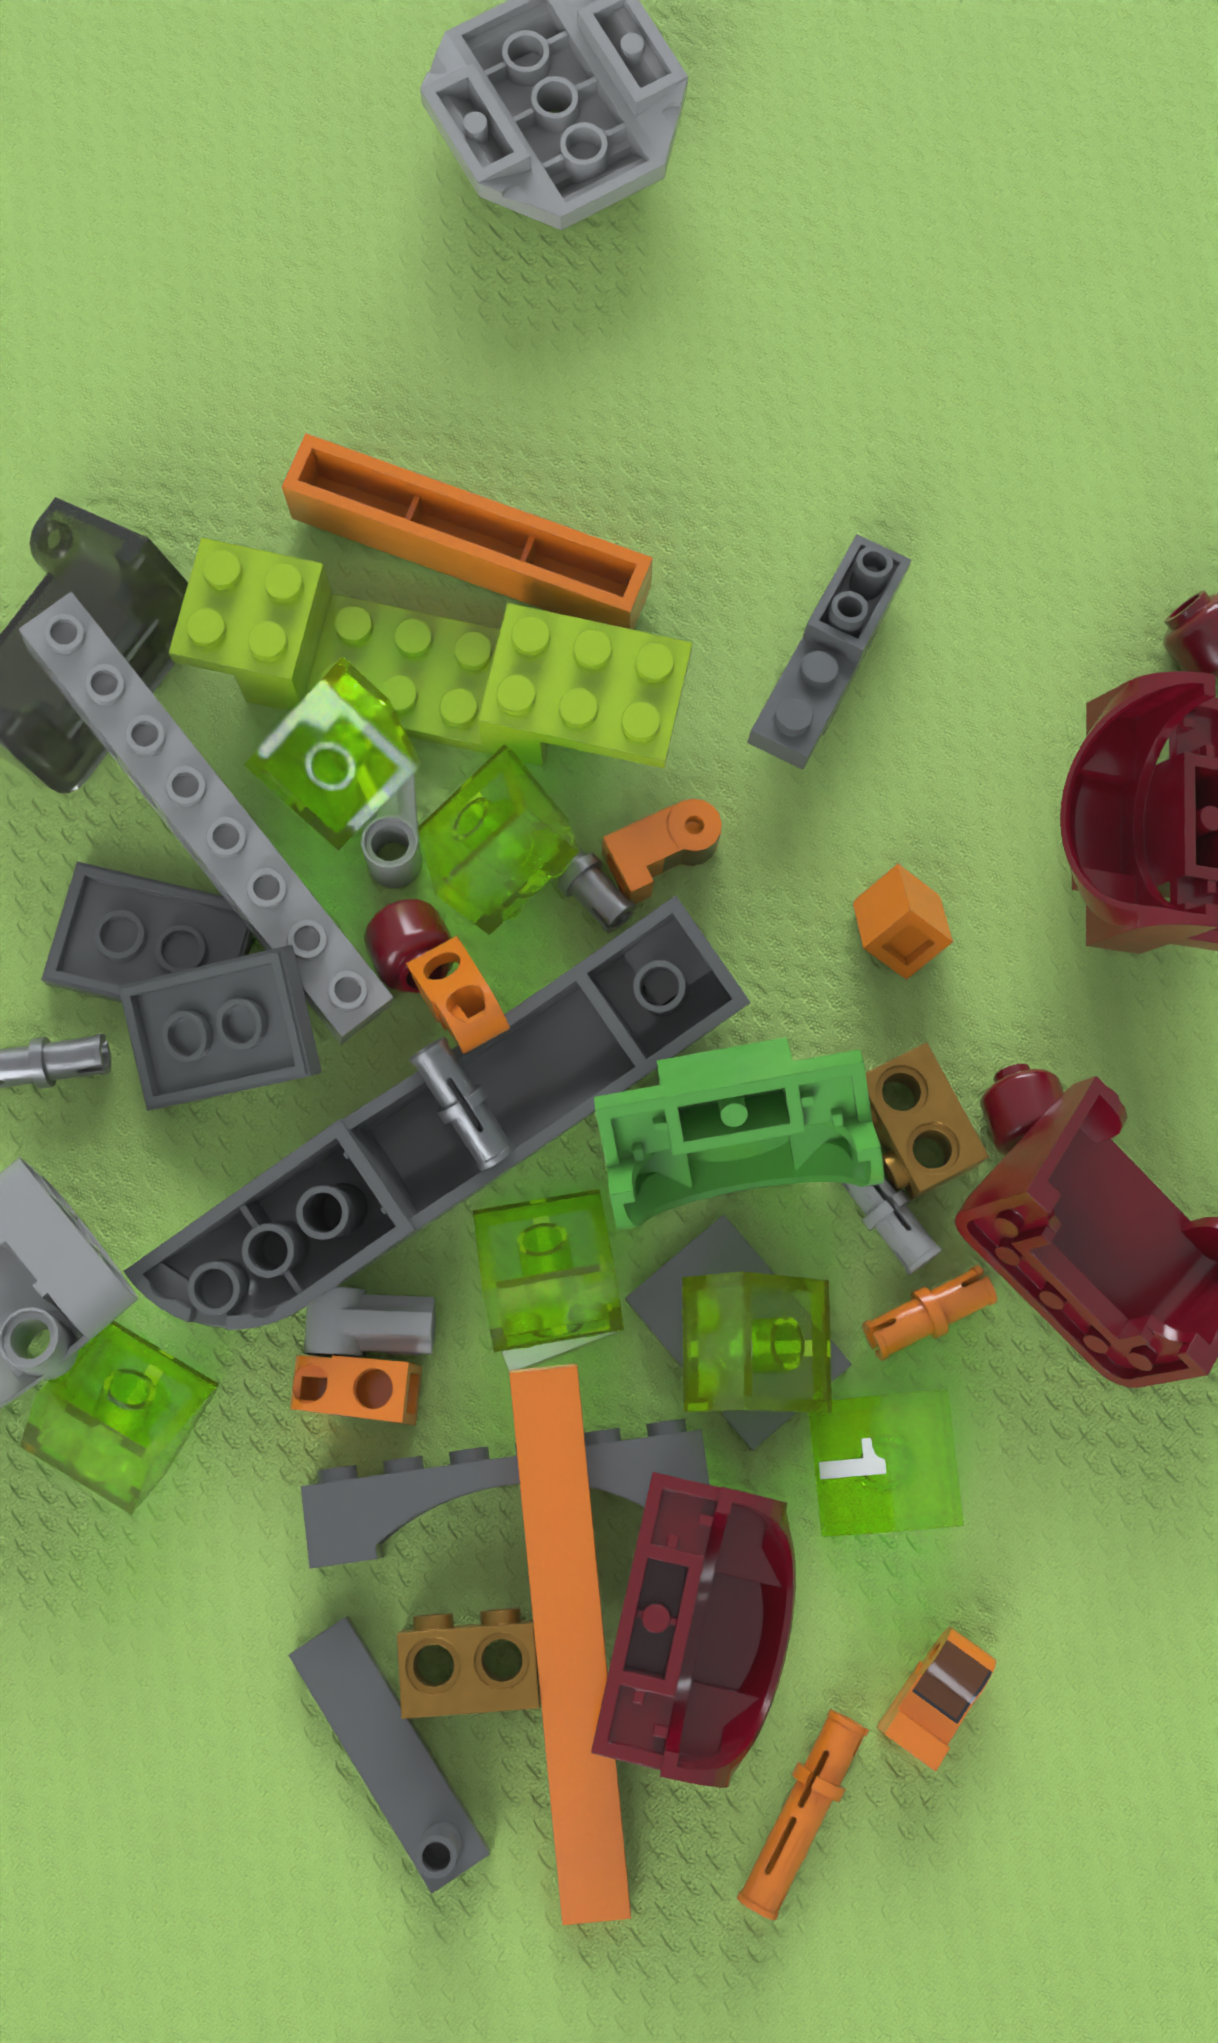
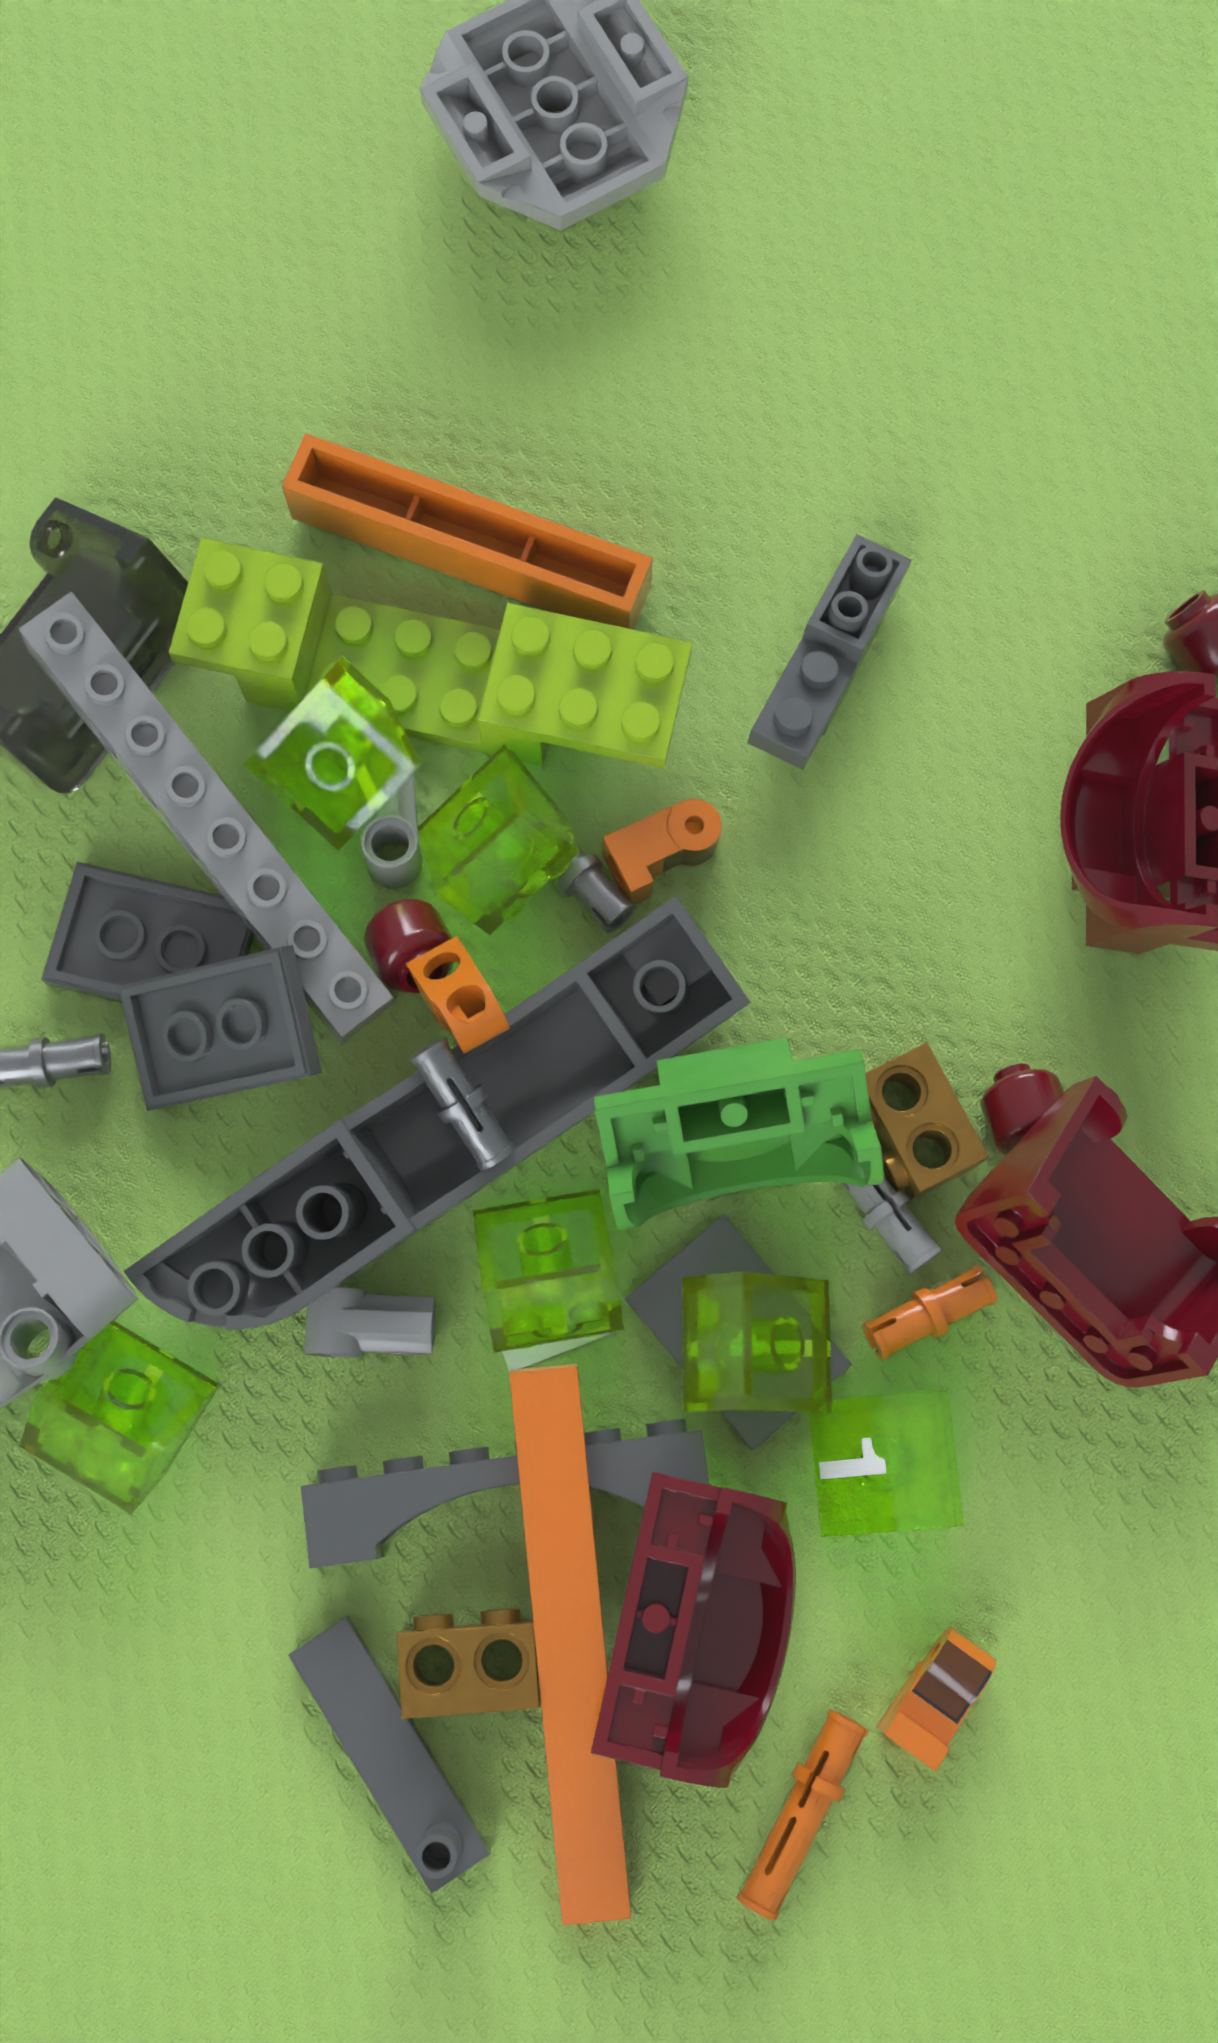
orange leg [290,1355,422,1426] -> none
orange panel [853,864,953,980] -> none

